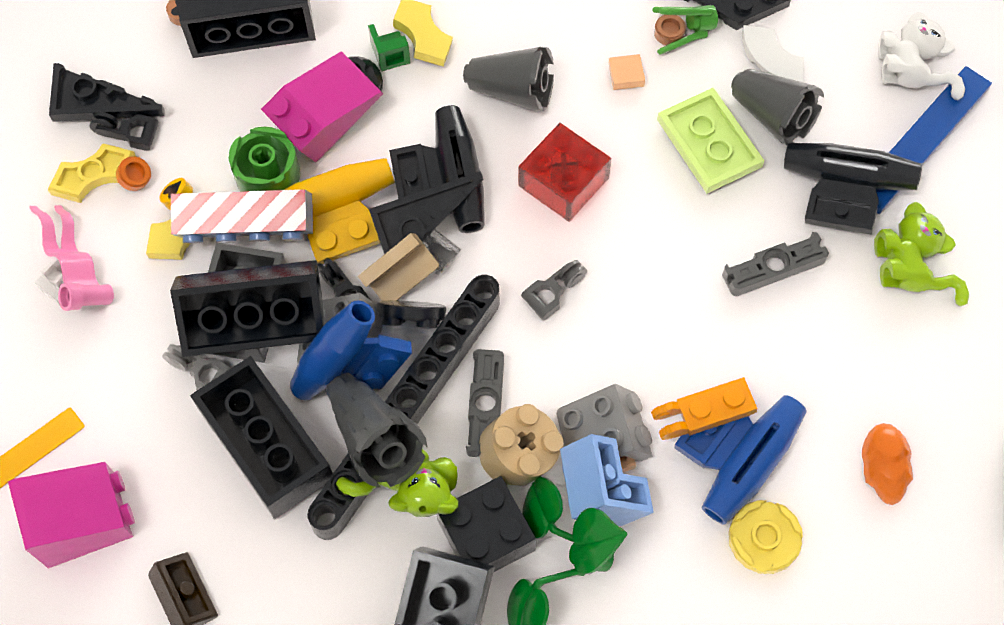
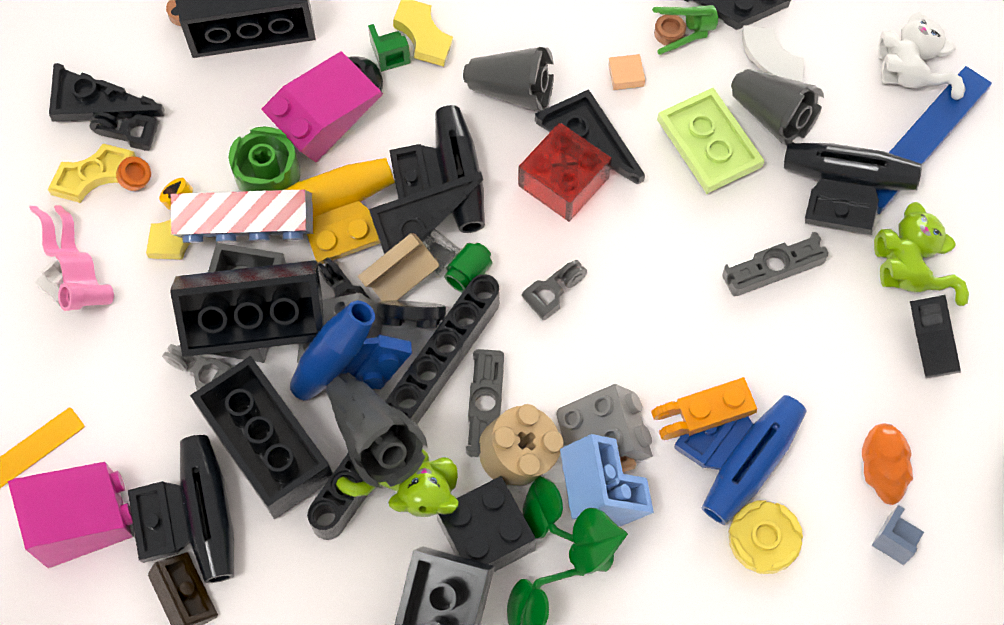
none -> black plate [128,435,234,583]
none -> green brick [444,243,493,293]
none -> black wing [534,89,645,185]
none -> sand blue panel [871,505,924,565]
none -> black slope [910,295,961,378]

